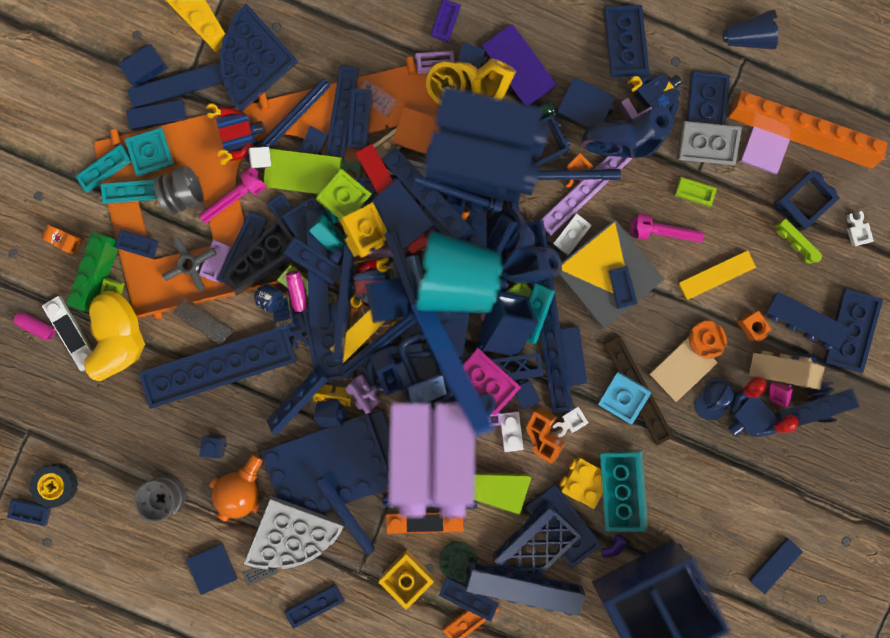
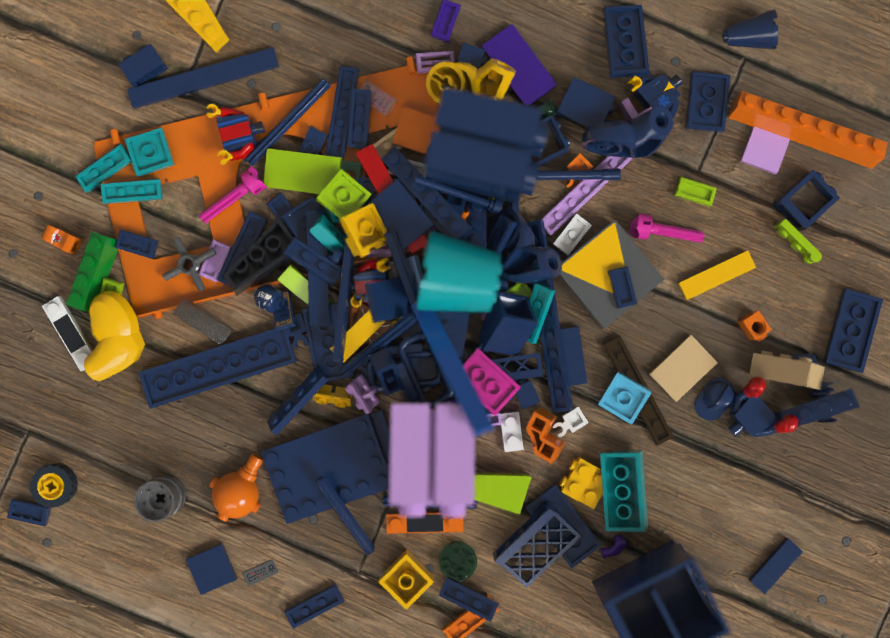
dark pink piece [13,312,56,341] -> none
dark blue tile [126,100,187,130] -> none
flat silver wheel [154,166,204,215] -> none
dark blue brick [199,435,227,459] -> none
dark blue plate [220,3,298,112] -> none
light grey plate [244,496,344,569] -> none
white tile [248,147,271,168] -> none
dark pink piece [286,270,308,312] -> none
dark blue brick [313,400,346,427] -> none
light blue plate [408,375,446,404] -> none
dark blue brick [465,561,586,616] -> none
dark blue tile [479,393,496,416] -> none
light grey tile [677,121,742,165] -> none
orange tile [689,321,727,359] -> none
dark blue brick [764,292,851,351] -> none
dark pink tile [768,381,793,408] -> none
white plate [846,211,874,247] -> none

